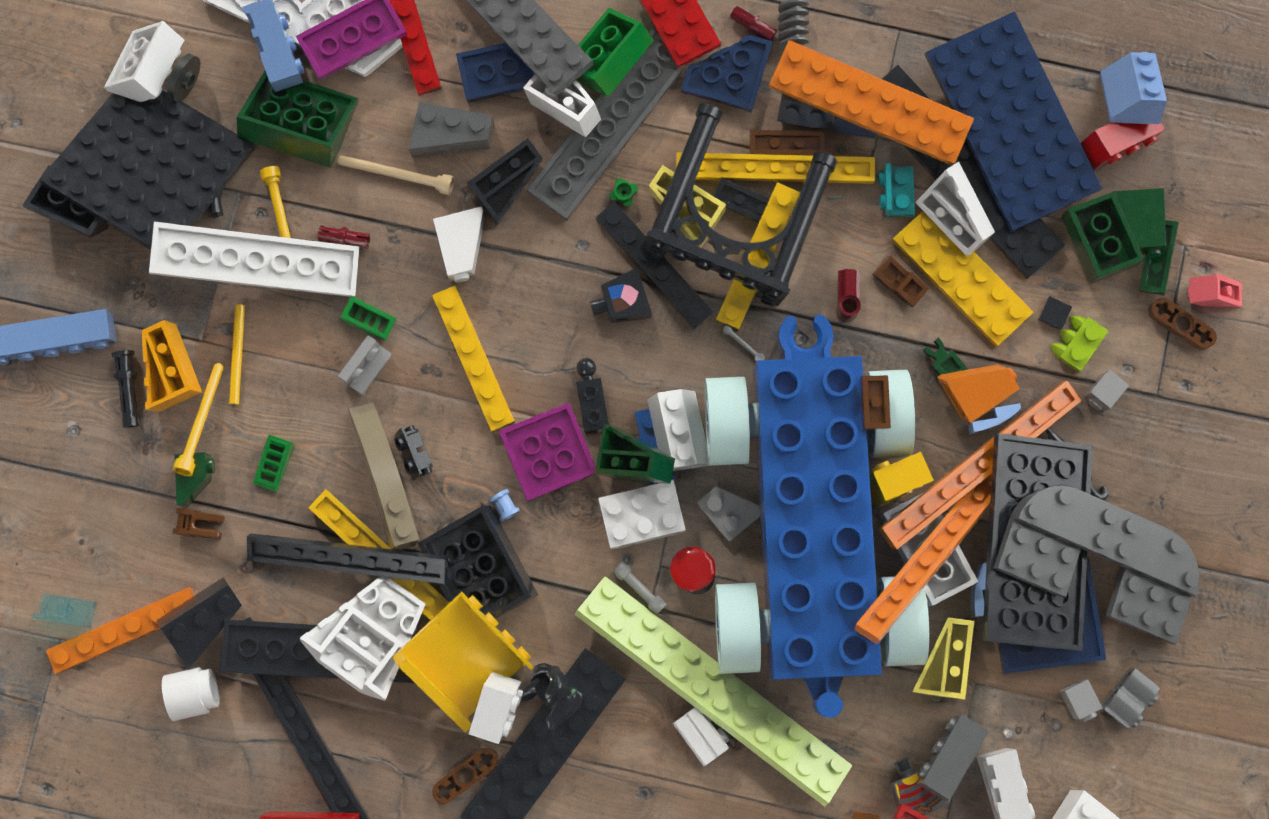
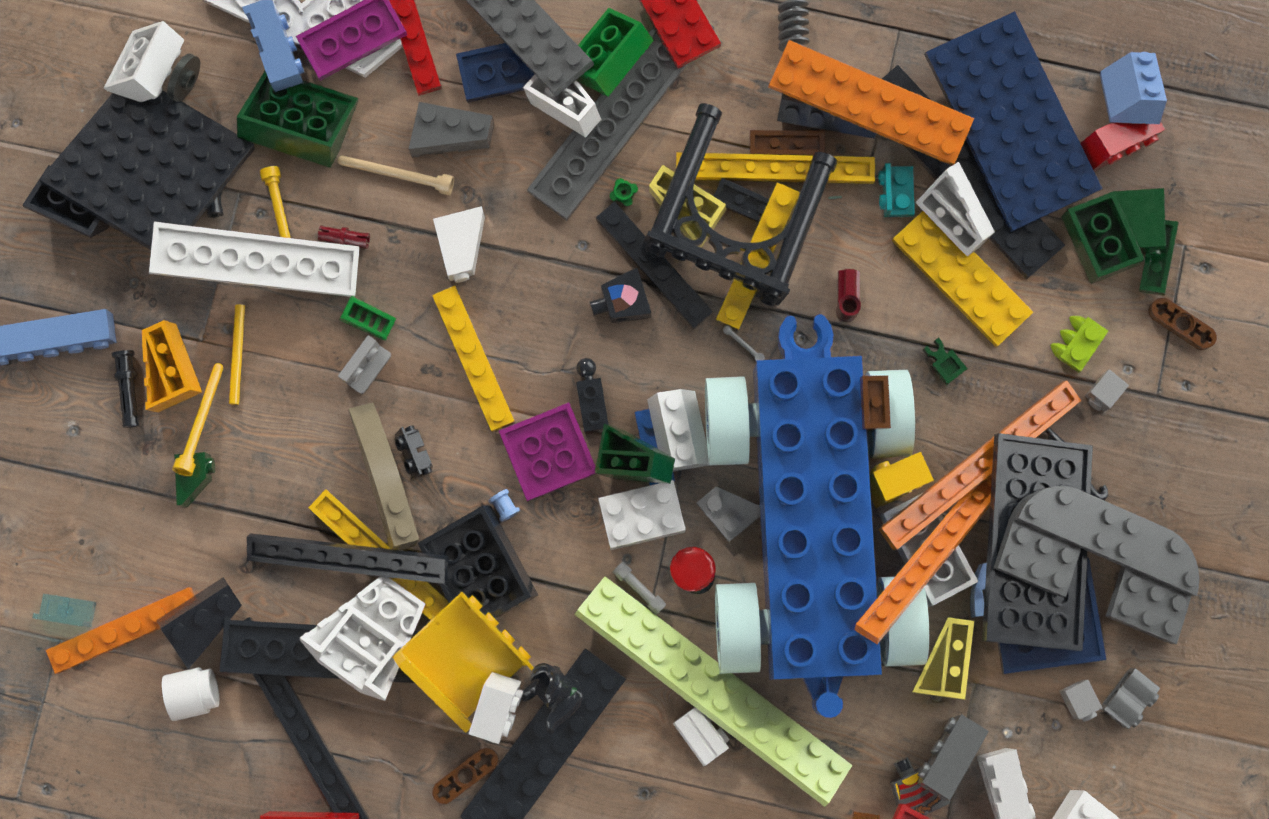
reddish brown piece [172,508,225,540] -> none
green slope [253,435,295,492] -> none
black wedge [467,138,543,226] -> none
dark blue plate [681,35,773,113] -> none
dark red axle [730,6,777,41] -> none
reddish brown slope [872,255,930,307] -> none
orange slope [937,364,1020,423] -> none
light blue slope [968,403,1021,435] -> none
black tile [1038,296,1072,330] -> none
coral slope [1188,274,1242,308] -> none

